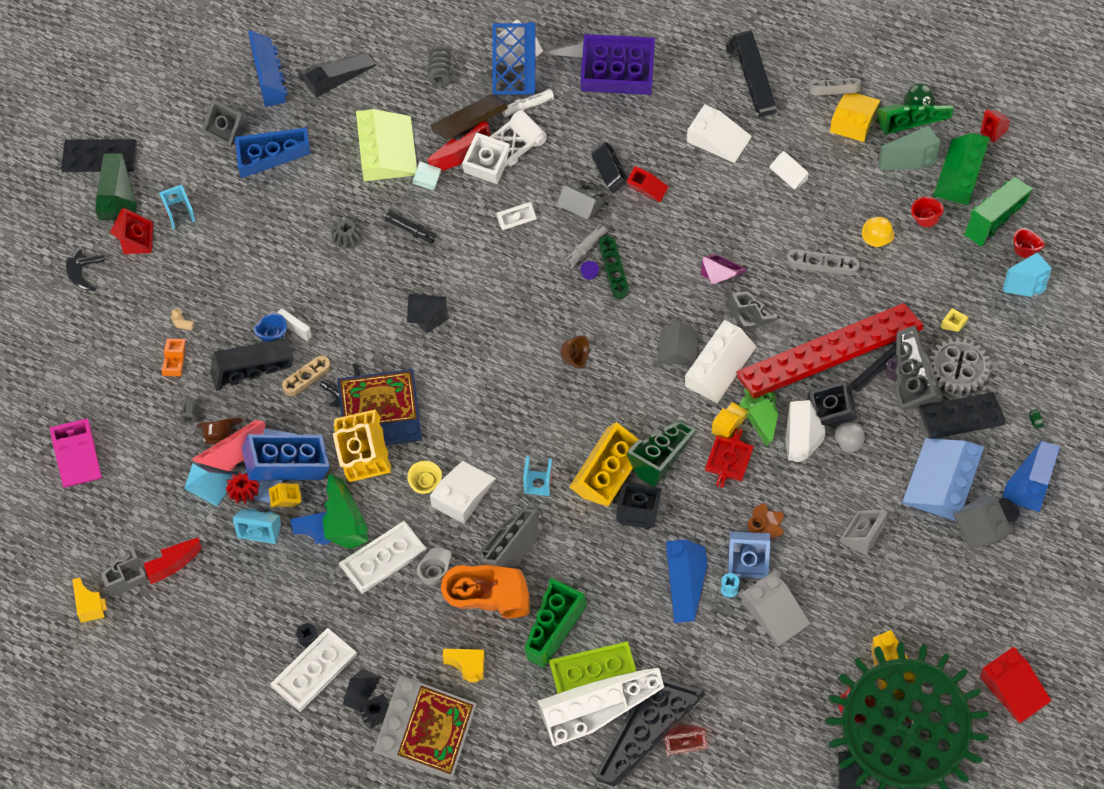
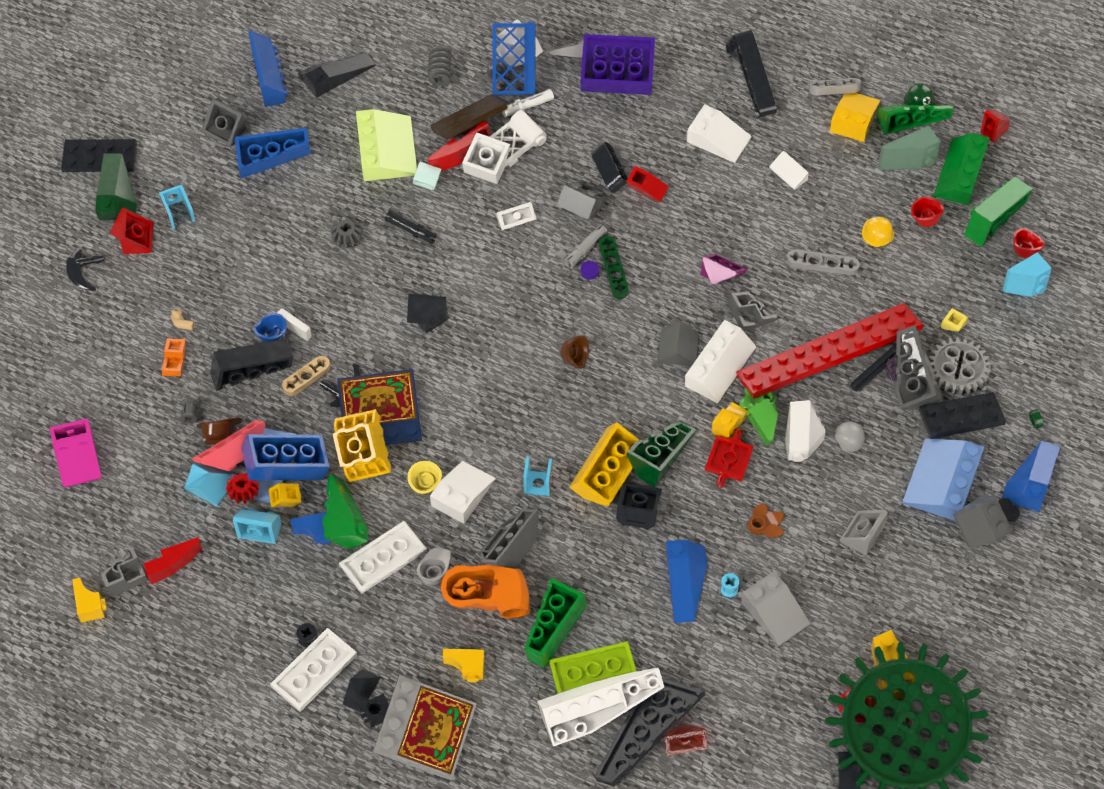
medium blue slope [728,532,770,579] -> none
black slope [807,381,857,425] -> none
red slope [979,646,1051,724] -> none

